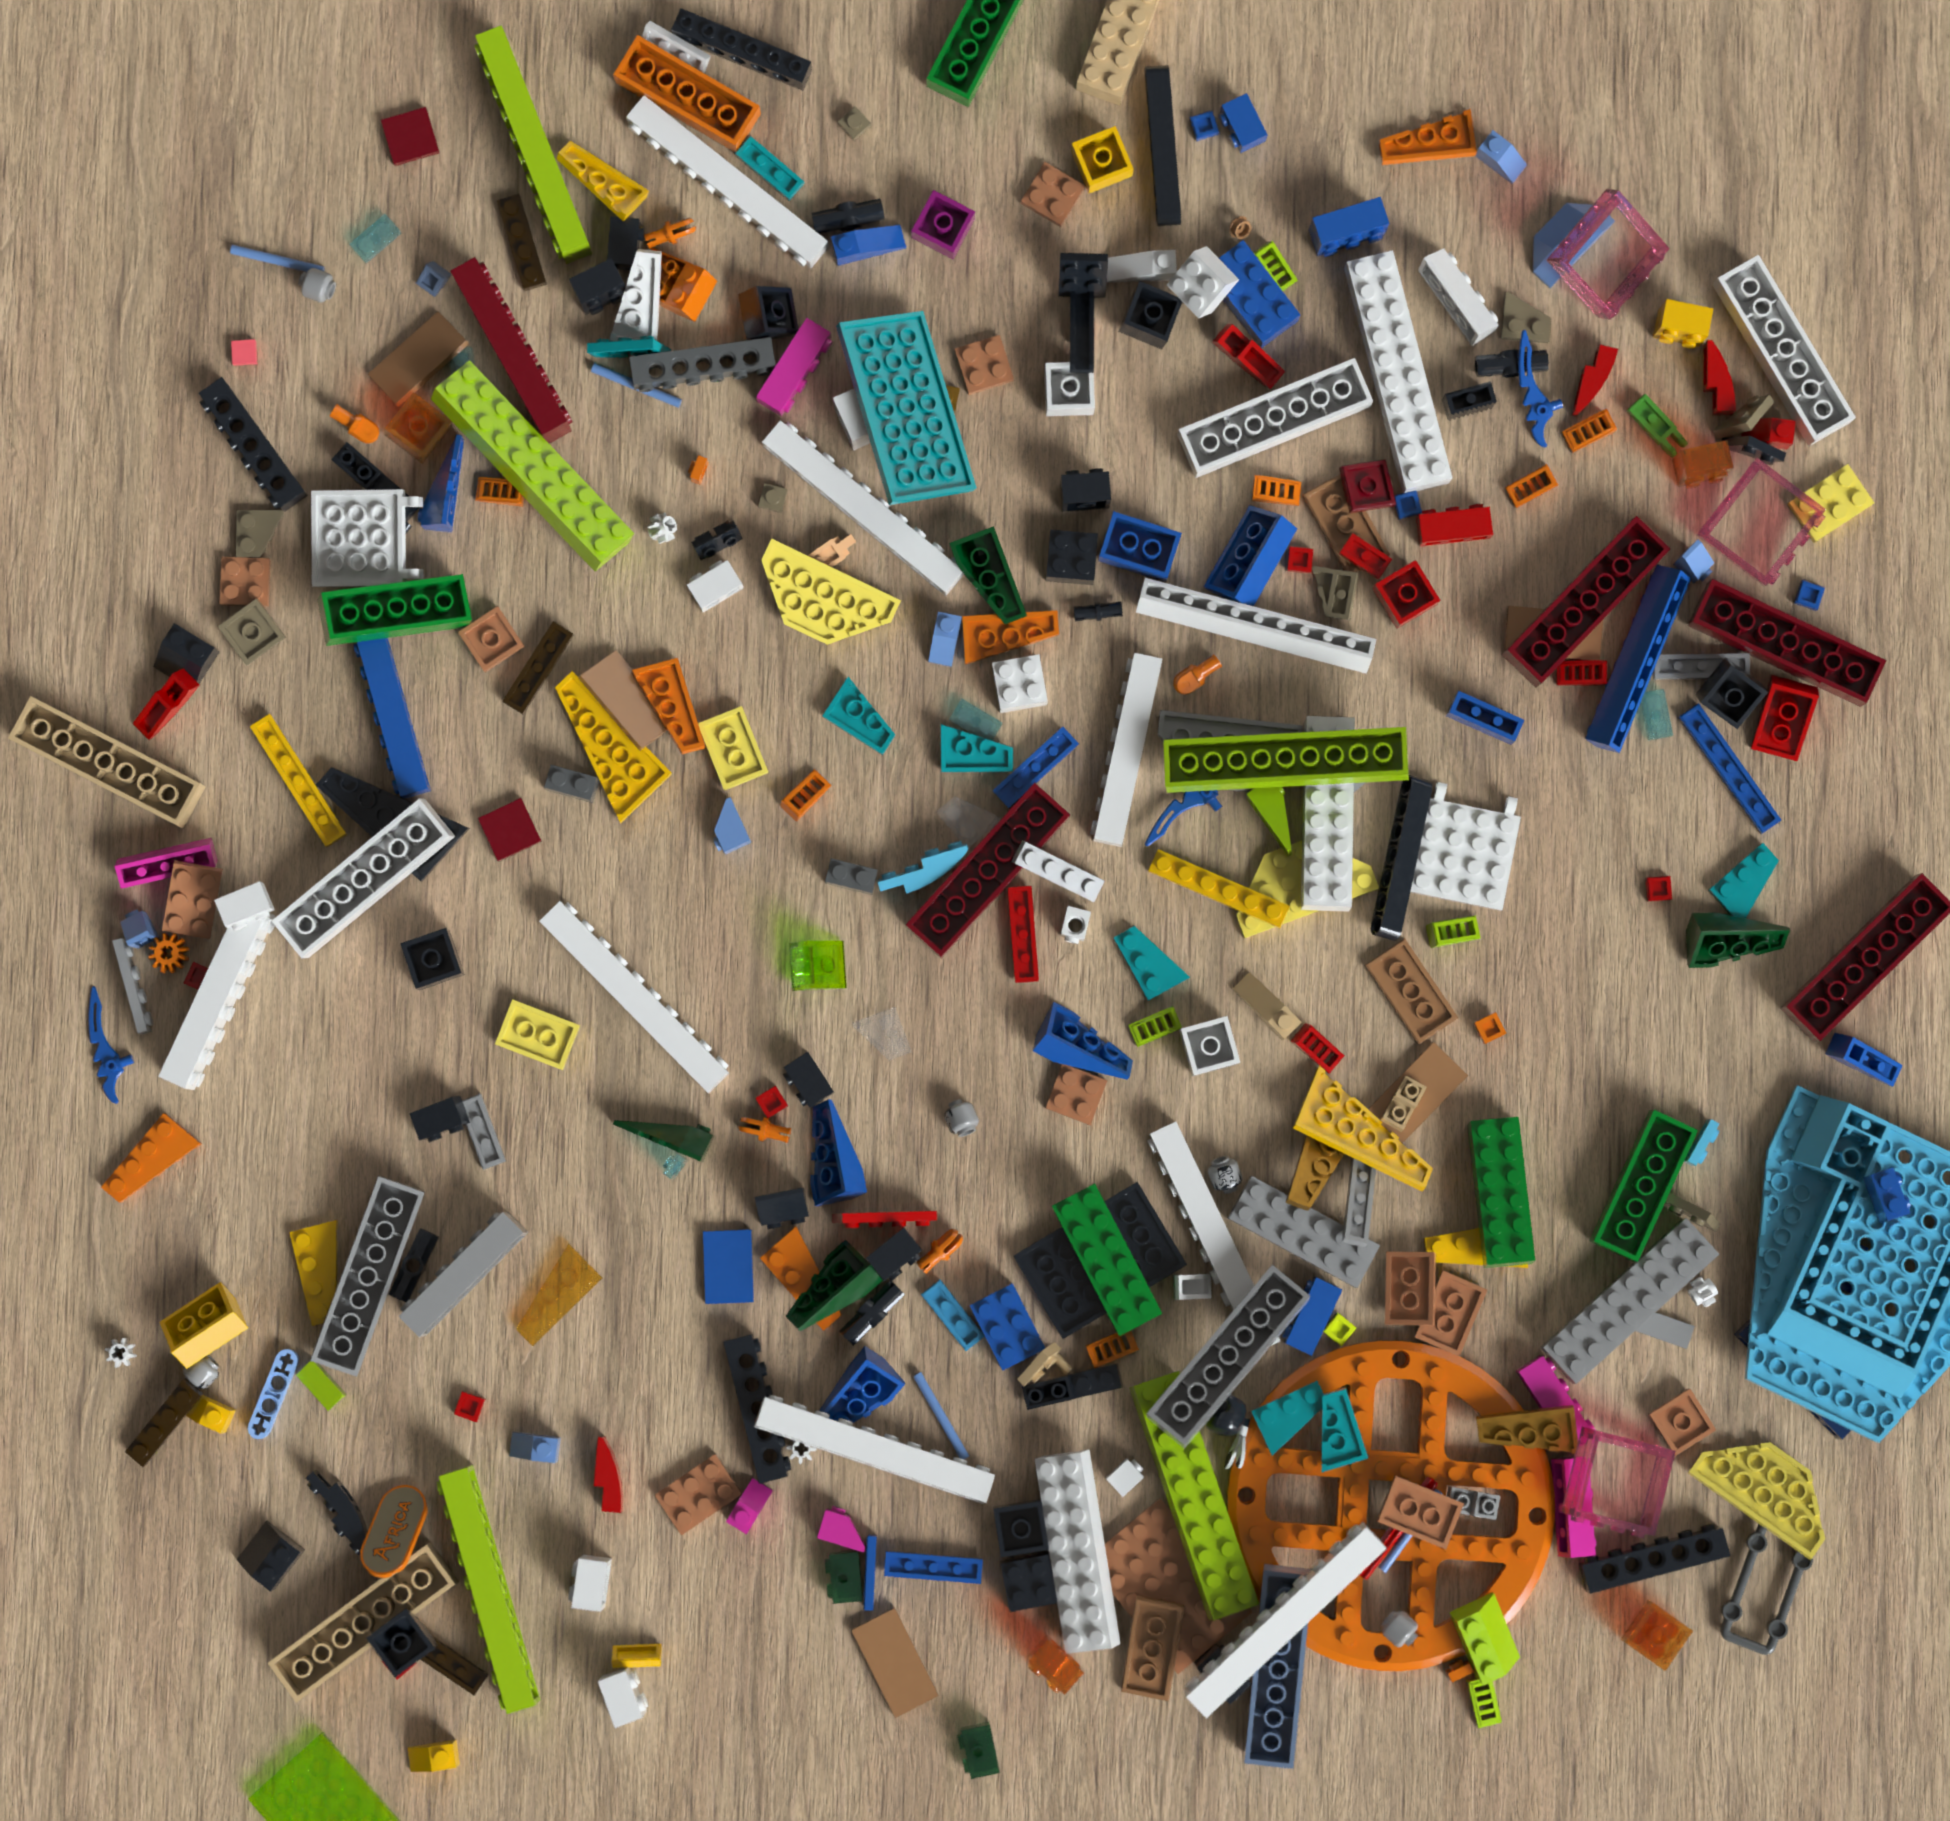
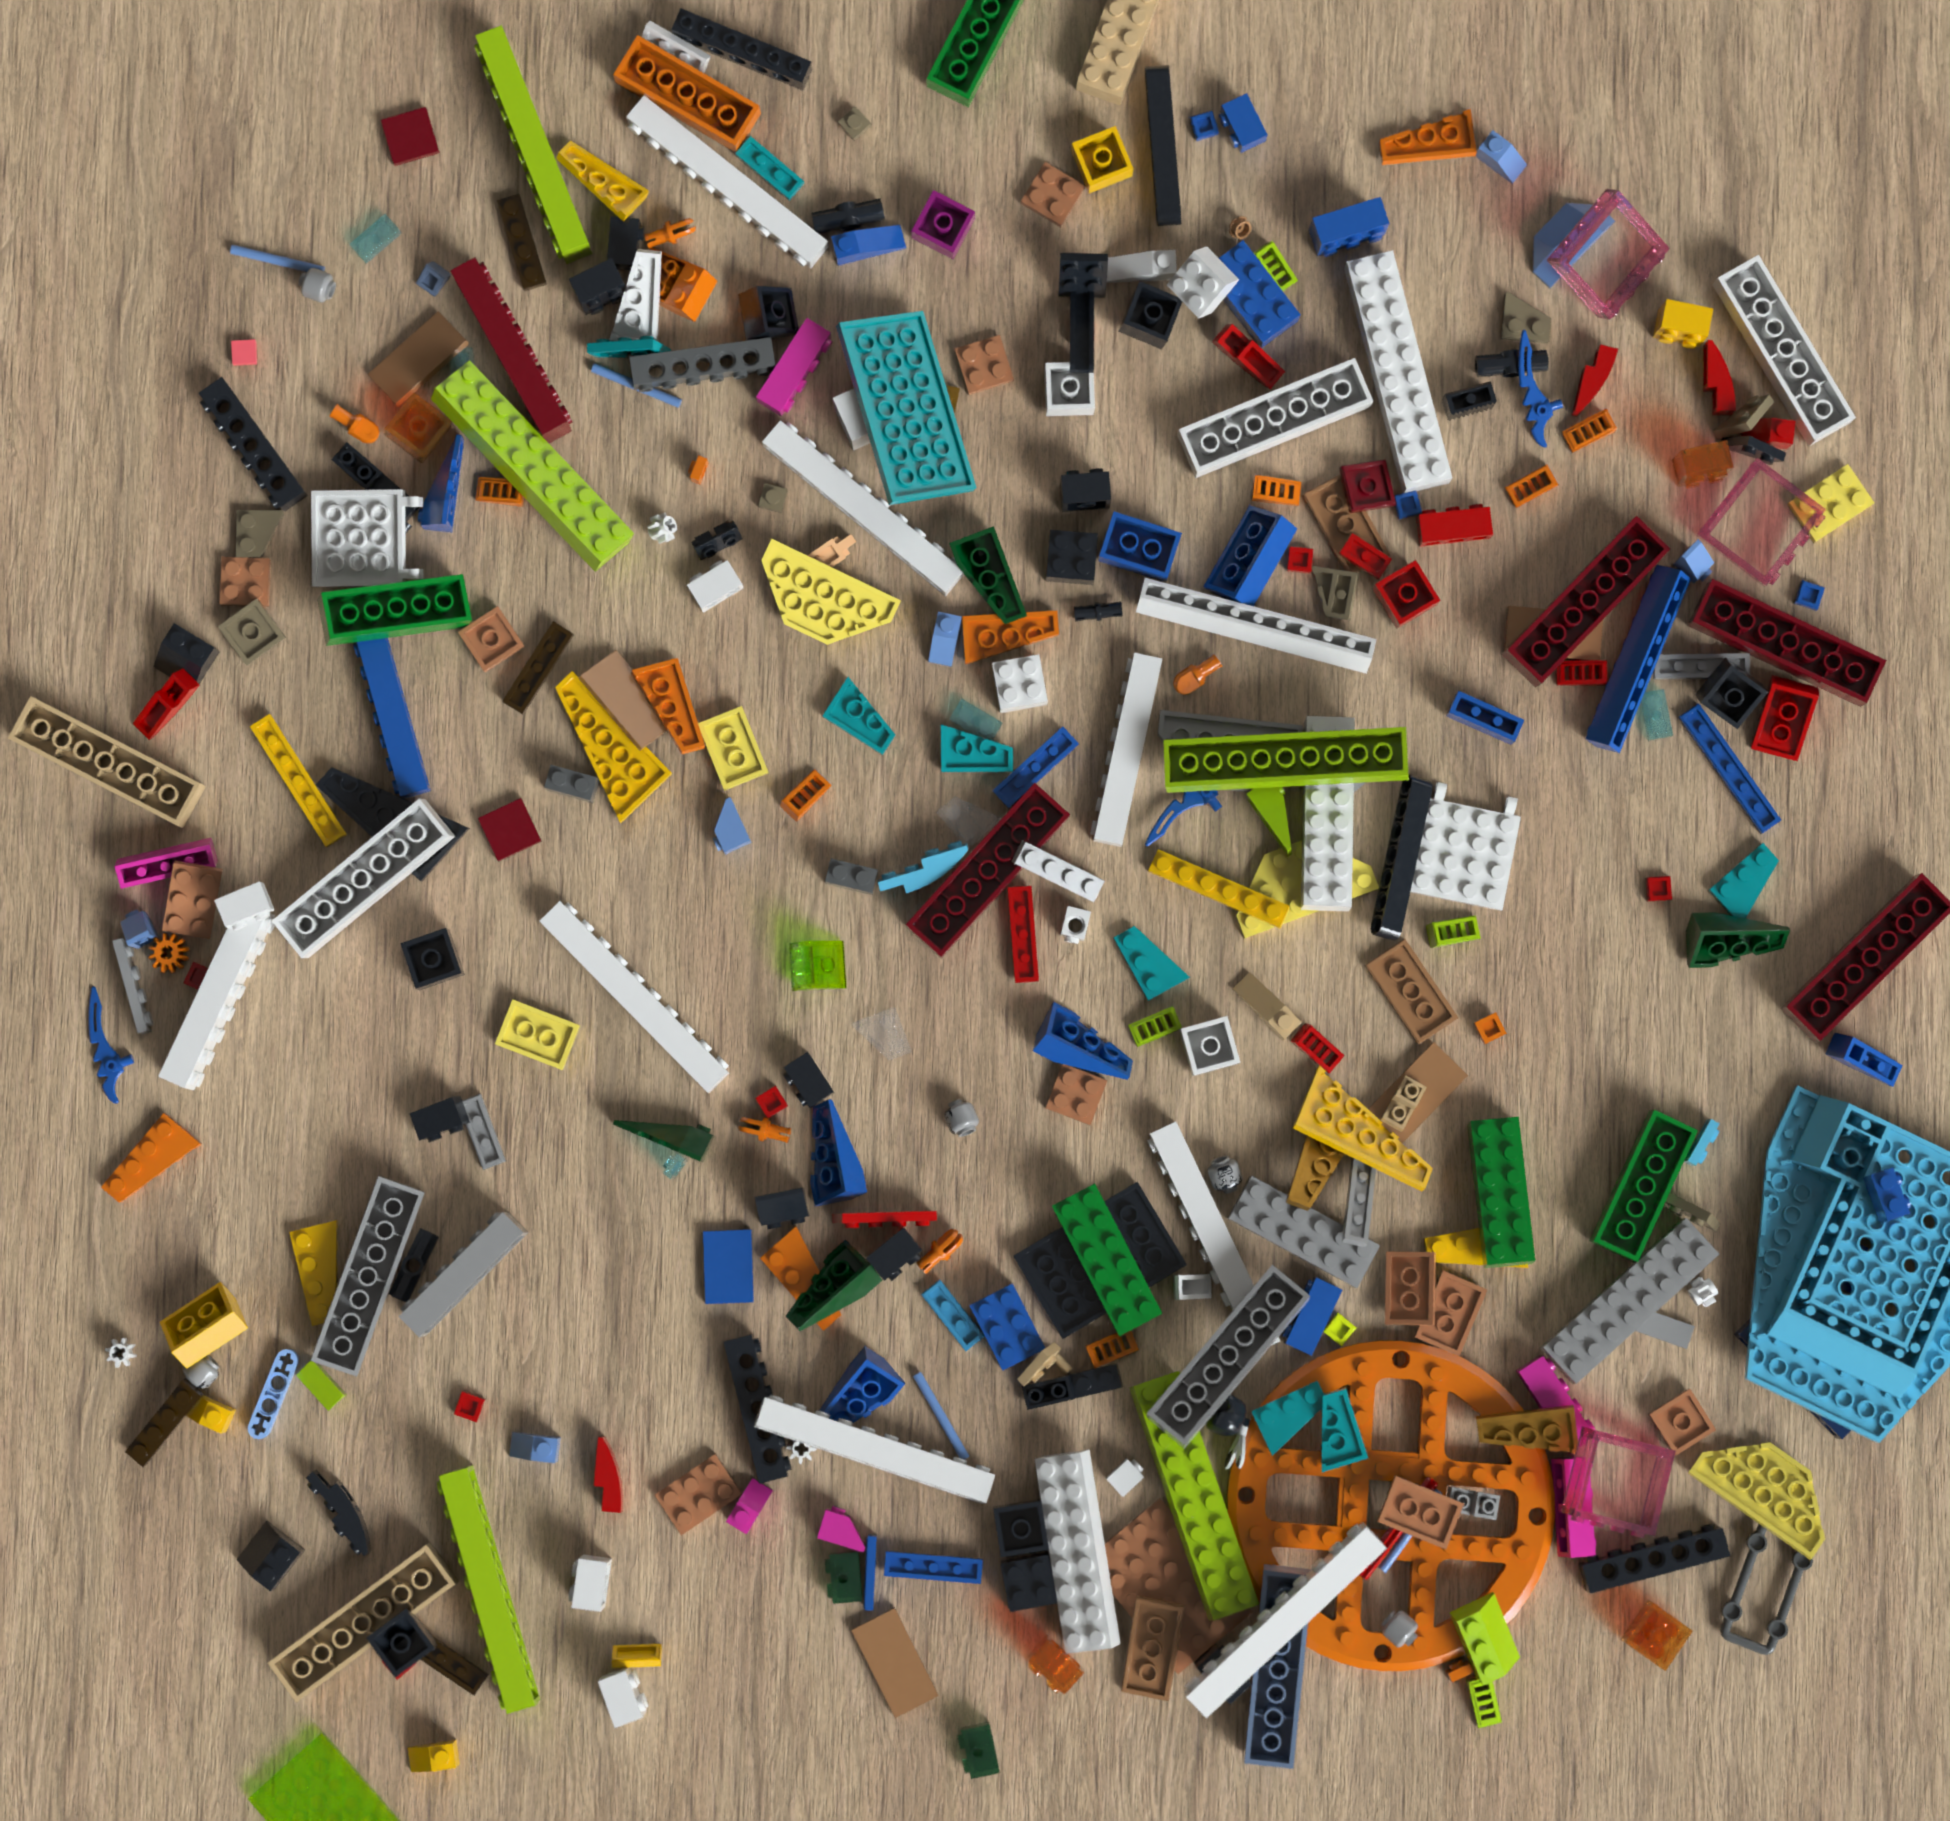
dark tan tile [360,1485,428,1578] -> none
clear yellow wing [516,1244,603,1346] -> none
black piece [839,1281,905,1346] -> none
white slope [1418,249,1499,346] -> none
bright green hinge [1626,394,1688,458] -> none

